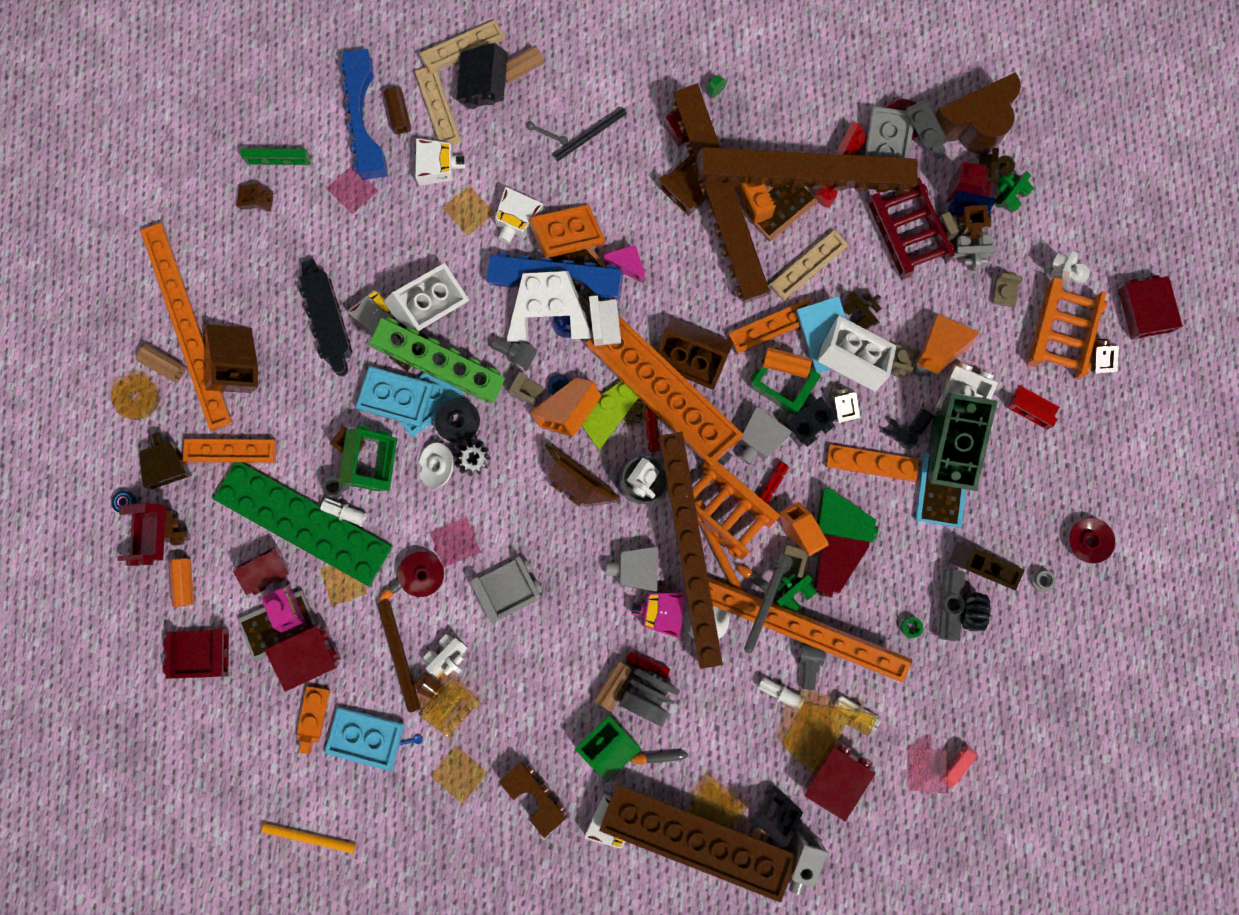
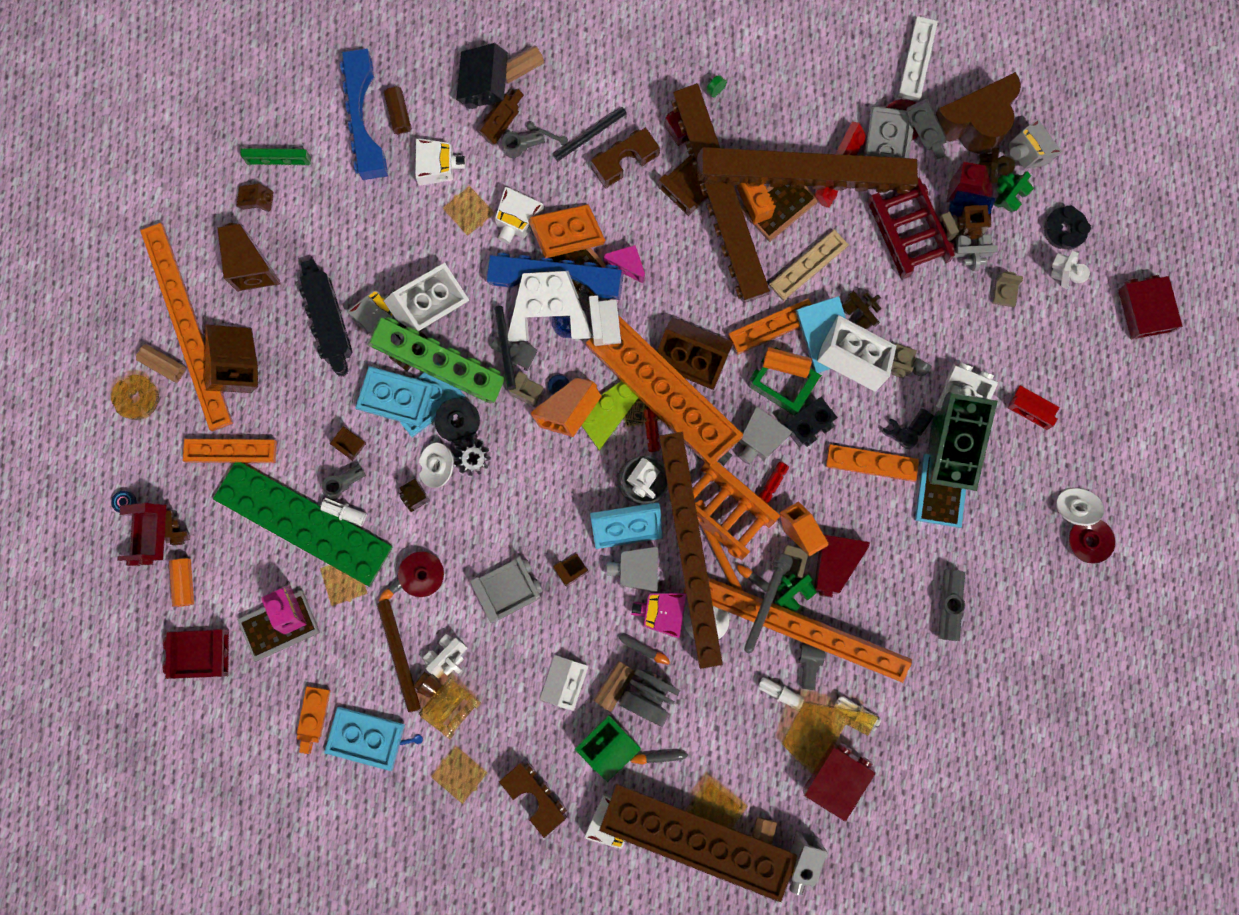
dark brown torso [139,433,192,490] -> none
dark red brick [233,545,290,595] -> none
light orange bar [261,823,356,854] -> none
dark red brick [264,622,341,692] -> none
clear pink piece [326,165,378,214] -> none
green window [338,425,397,492] -> none
tan tile [415,67,461,145] -> none
tan tile [420,20,505,74] -> none
clear pink piece [430,518,481,568] -> none
reddish brown wedge [545,442,620,507] -> none
red axle [626,652,670,679] -> none
black plate [750,785,803,848] -> none
green slope [817,488,879,543] -> none
bracket [829,386,860,423] -> none
green bush [901,617,924,638] -> none
clear pink piece [908,747,948,794] -> none
orange slope [916,314,979,374] -> none
coral beam [940,745,978,788] -> none
dark brown slope [948,541,1025,591] -> none
black gear [961,592,991,631] -> none
orange fence [1027,277,1107,380] -> none
light grey plate [1031,569,1055,592] -> none
bracket [1092,339,1119,373] -> none
none -> reddish brown slope [217,223,280,292]
none -> dark brown brick [399,478,430,512]
none -> reddish brown hinge [476,89,524,145]
none -> black bar [494,306,516,390]
none -> dark grey pin [502,129,545,158]
none -> white panel [540,655,588,711]
none -> reddish brown panel [553,554,589,587]
none -> medium azure tile [590,502,663,549]
none -> reddish brown arch [591,127,660,189]
none -> dark grey piece [619,635,670,665]
none -> white plate [898,16,938,102]
none -> light grey torso [1008,119,1062,169]
none -> black plate [1044,205,1091,250]
none -> white dish [1056,488,1104,526]

